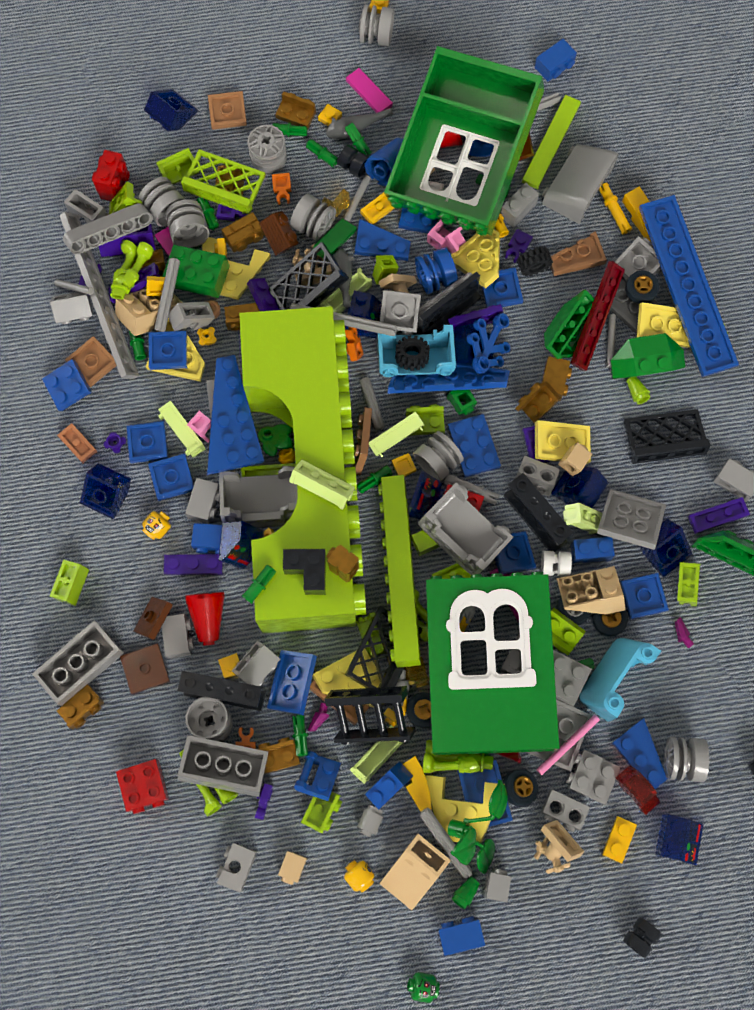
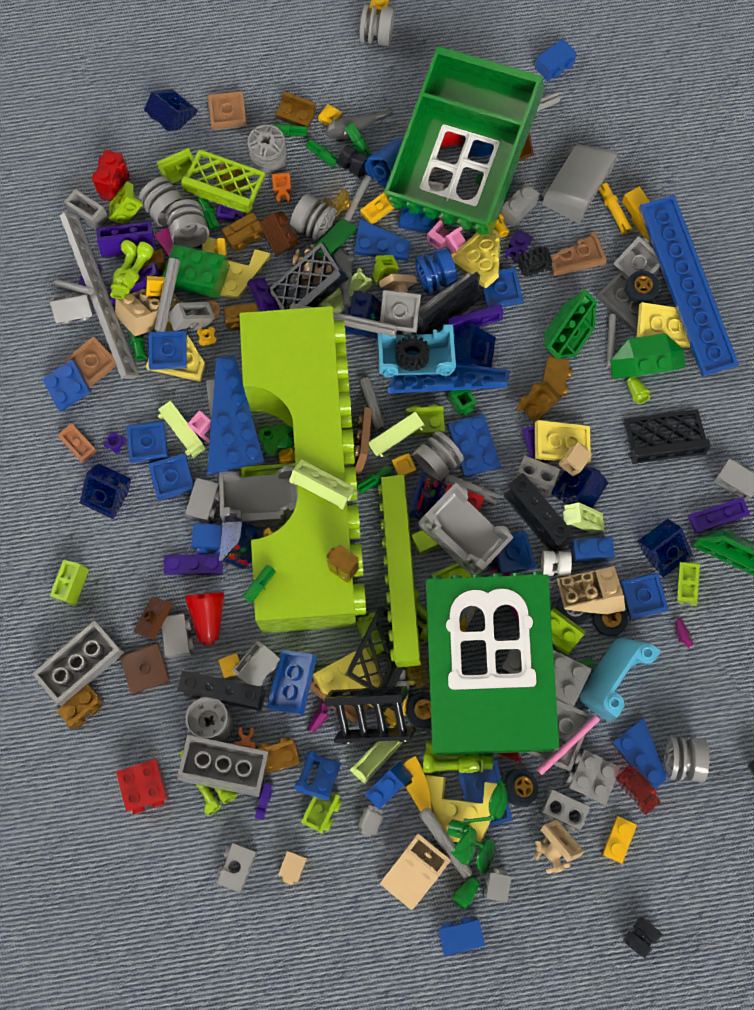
light grey beam [63,203,153,254] -> none
yellow head [142,511,171,540] -> none
black brick [283,549,326,595] -> none
green axle [292,715,308,757] -> none
yellow head [344,860,375,893] -> none
orange plate [345,327,364,361] -> none
dark pink tile [346,68,393,113] -> none
green head [407,972,440,1003] -> none
blue plant [467,313,511,374] -> none
lime tile [522,95,581,189] -> none
dark red tile [570,261,625,371] -> none
light grey plate [597,489,666,550] -> none
clear blue slope [655,814,704,865] -> none

